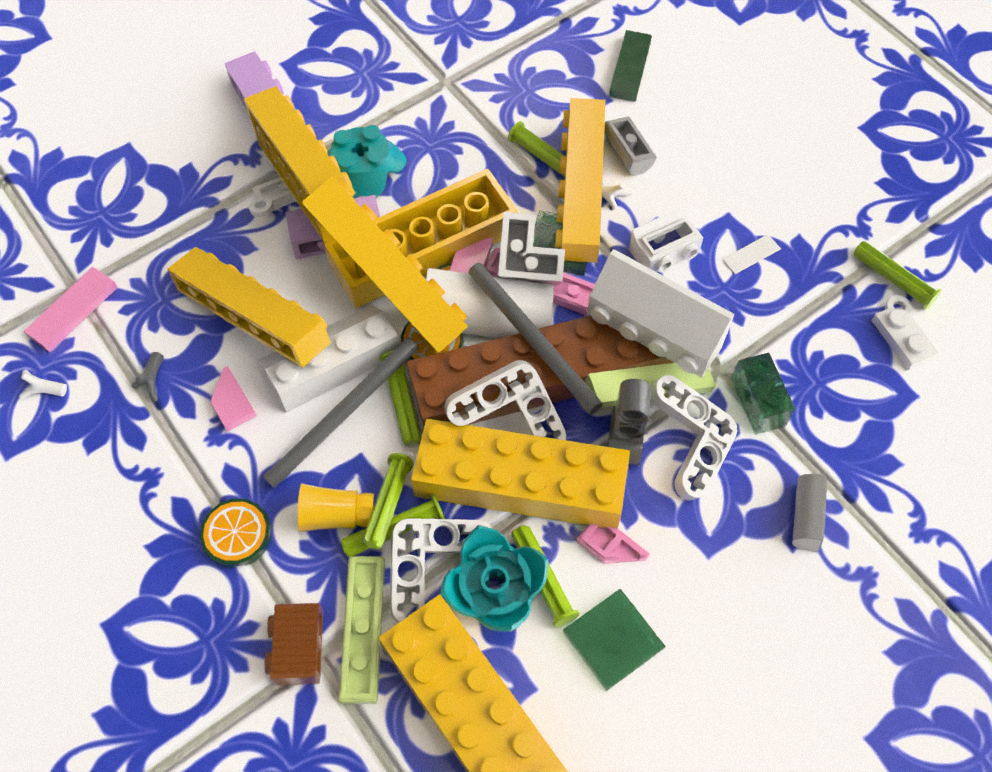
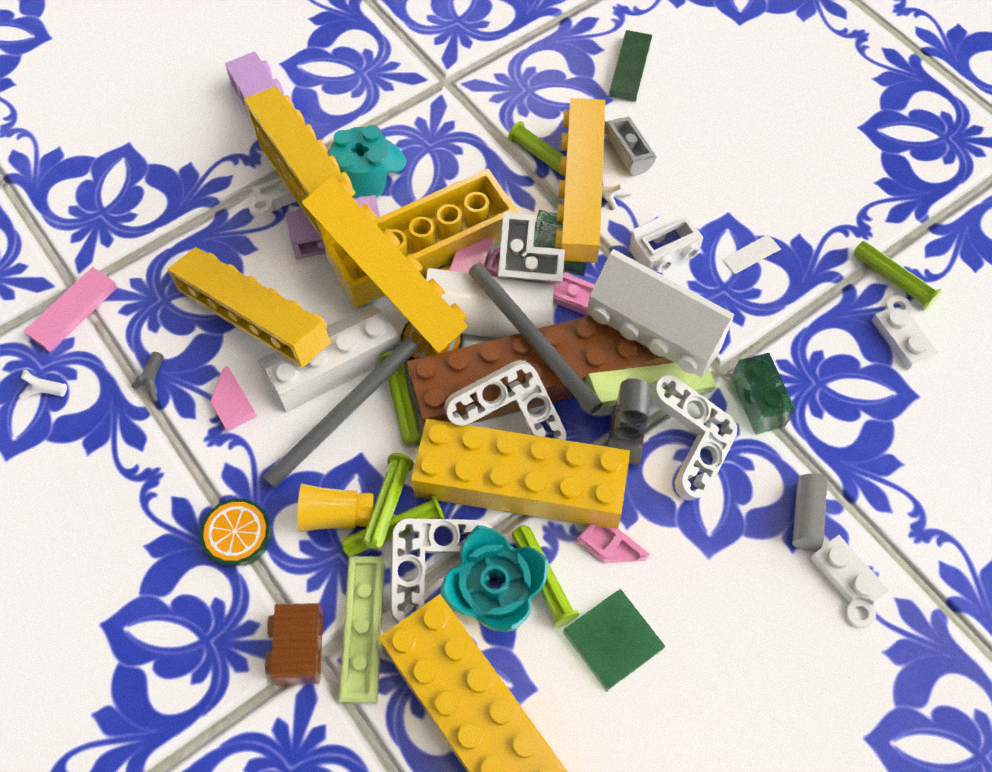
none -> white hinge [810,535,889,629]

